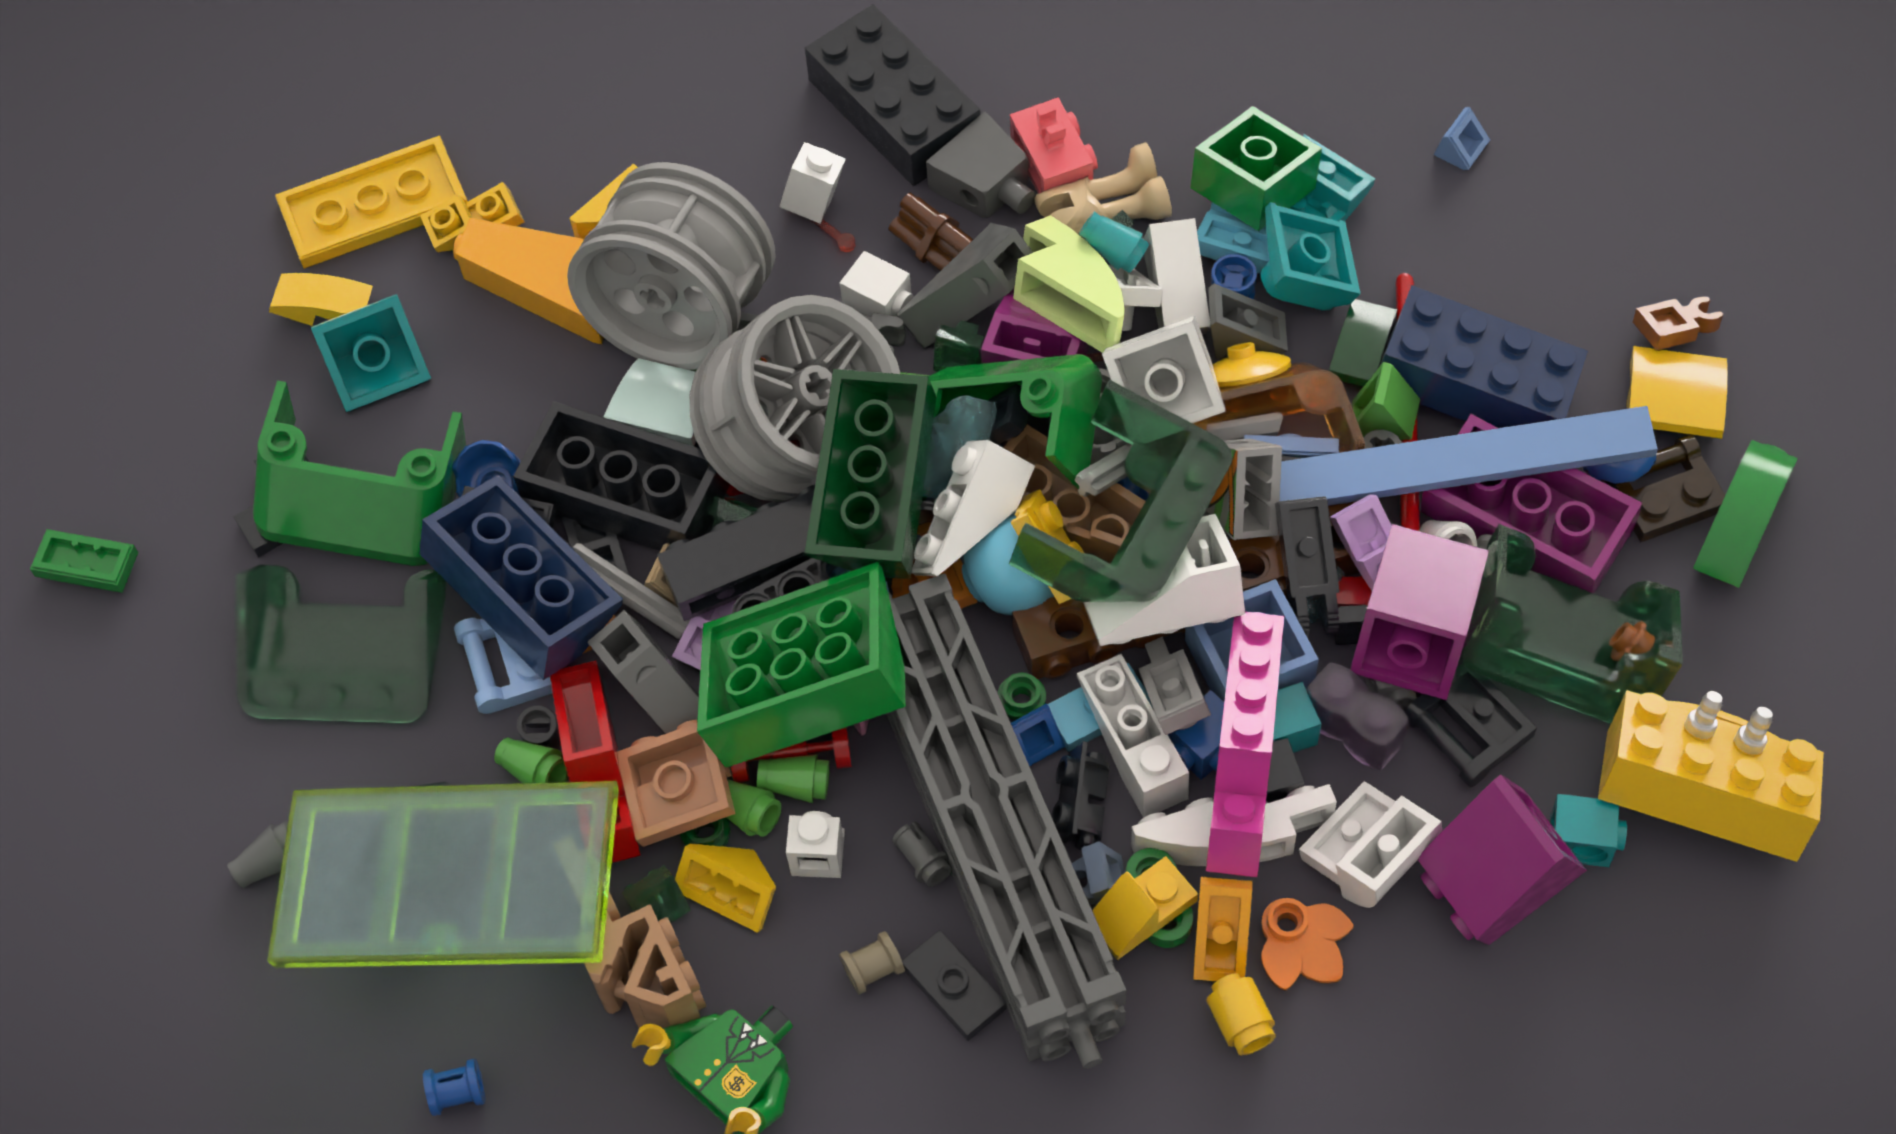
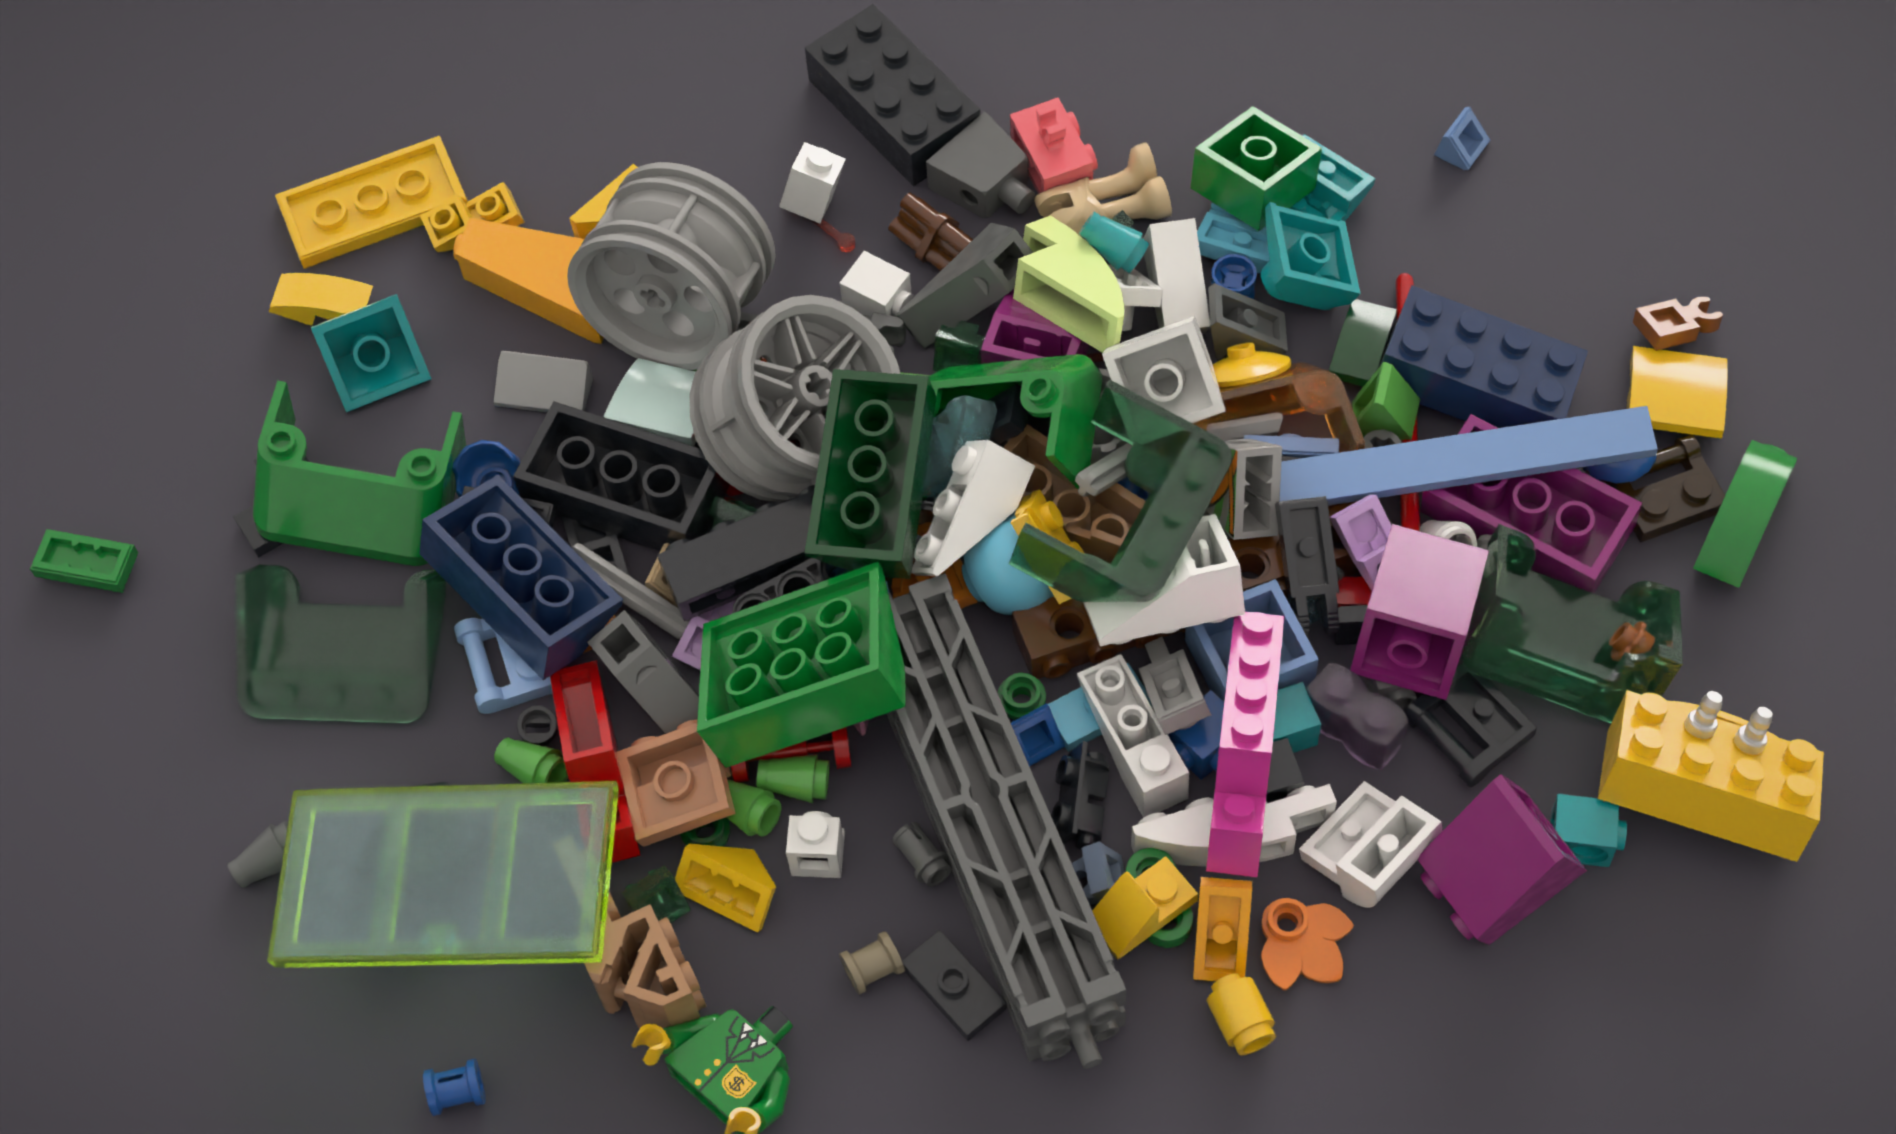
none -> light grey slope [494,351,593,413]

